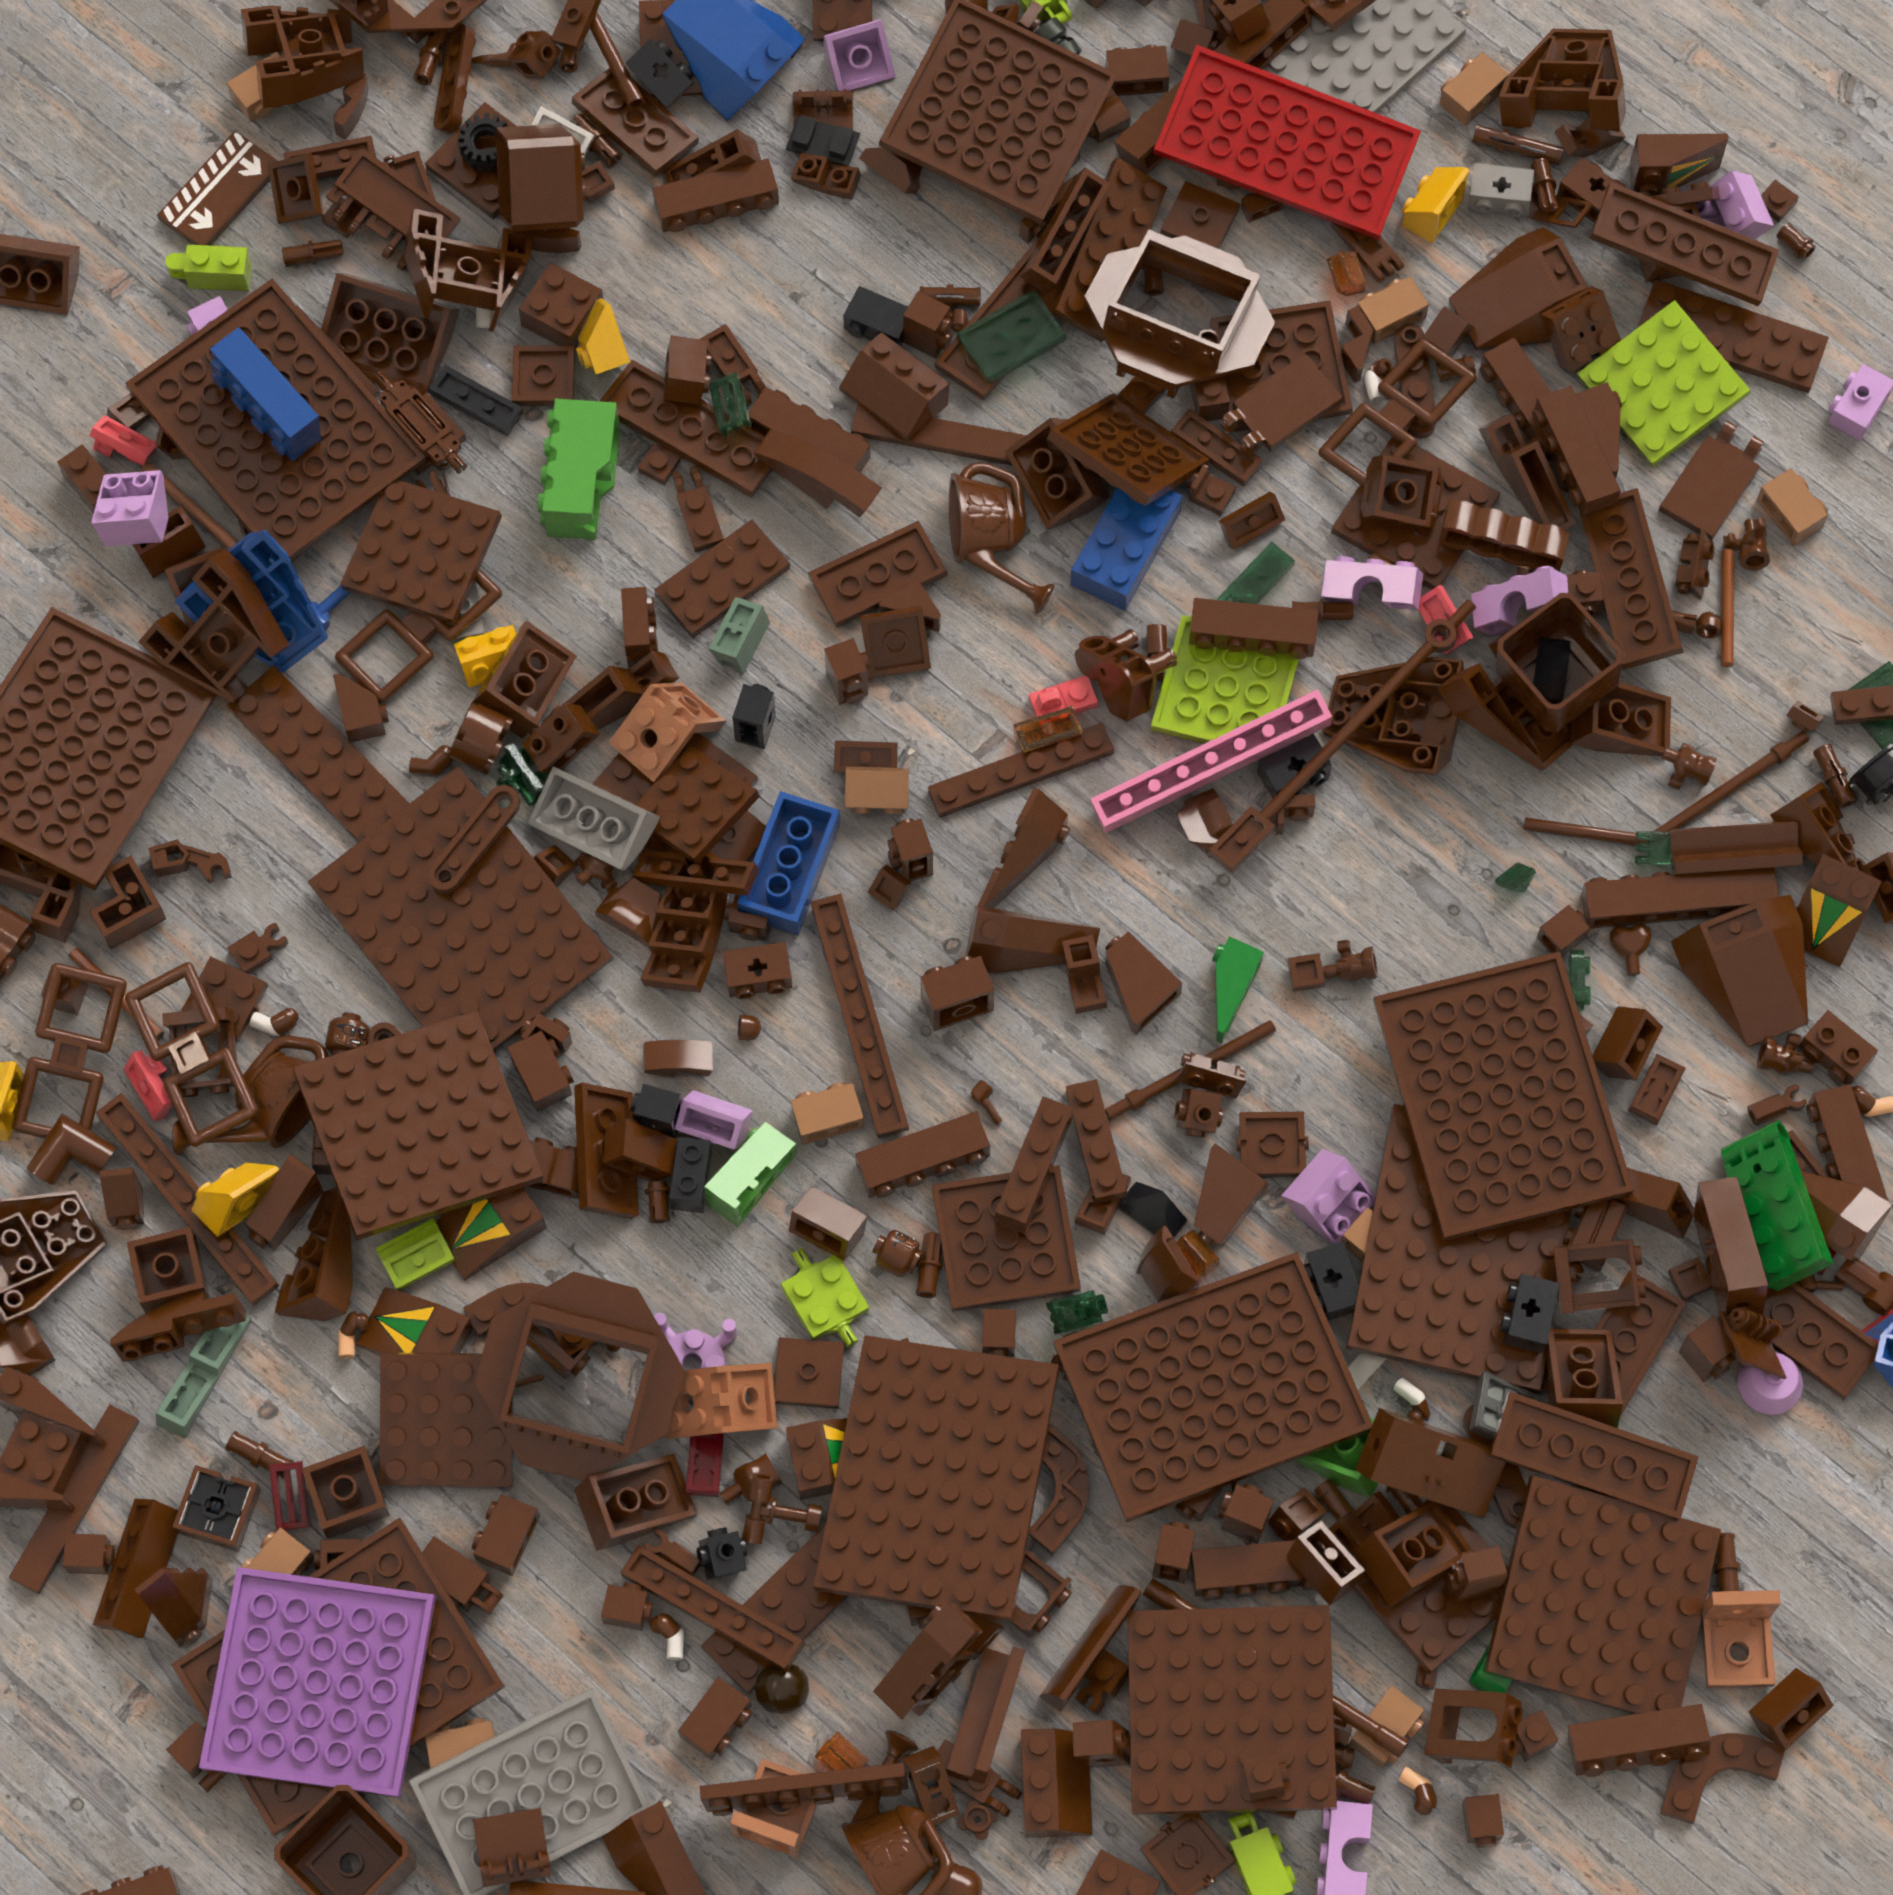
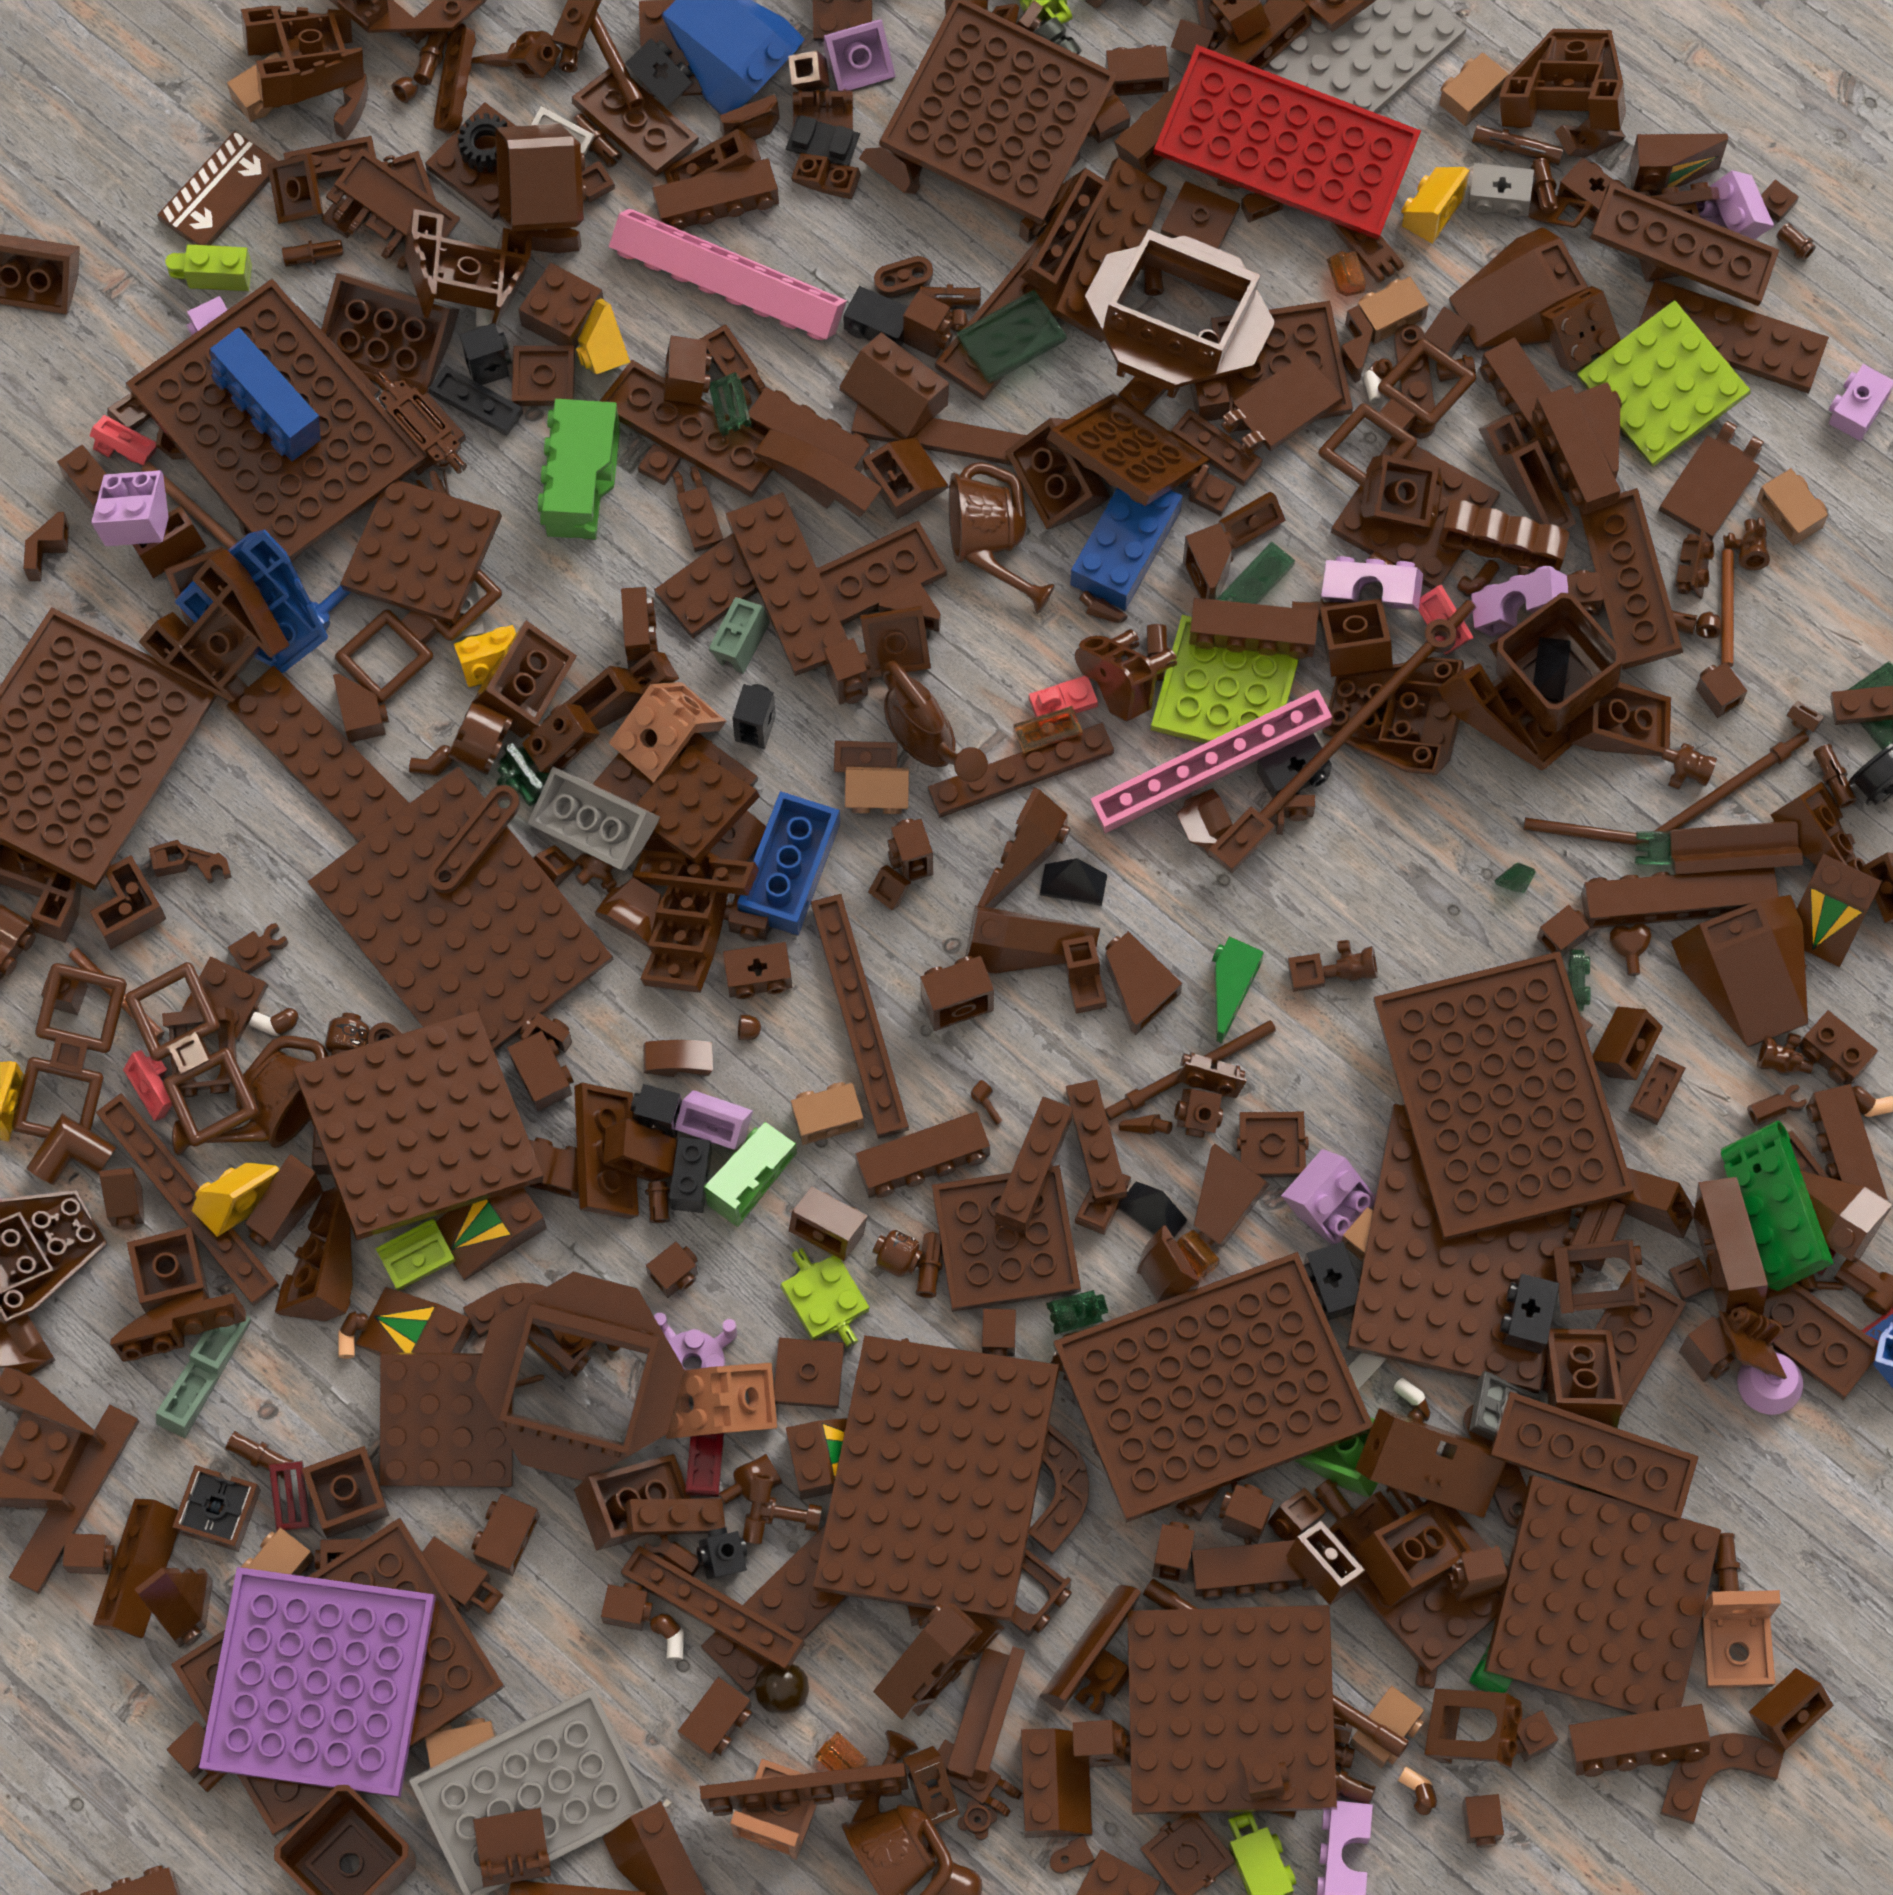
none -> reddish brown slope [23,512,69,581]
none -> reddish brown hinge [391,77,418,103]
none -> black brick [460,323,512,385]
none -> bright pink brick [609,208,847,340]
none -> reddish brown plate [625,1498,725,1535]
none -> reddish brown brick [645,1242,698,1298]
none -> reddish brown slope [719,94,780,140]
none -> reddish brown plate [726,492,848,676]
none -> reddish brown brick [788,51,830,92]
none -> reddish brown slope [863,437,949,520]
none -> reddish brown plate [874,256,933,298]
none -> reddish brown piece [881,661,988,782]
none -> black slope [1040,858,1107,906]
none -> reddish brown piece [1050,1835,1095,1874]
none -> reddish brown bar [1079,591,1128,623]
none -> reddish brown bar [1118,1114,1173,1135]
none -> reddish brown slope [1183,523,1235,600]
none -> reddish brown brick [1320,598,1393,677]
none -> reddish brown arm [1457,560,1500,597]
none -> reddish brown brick [1696,662,1747,718]

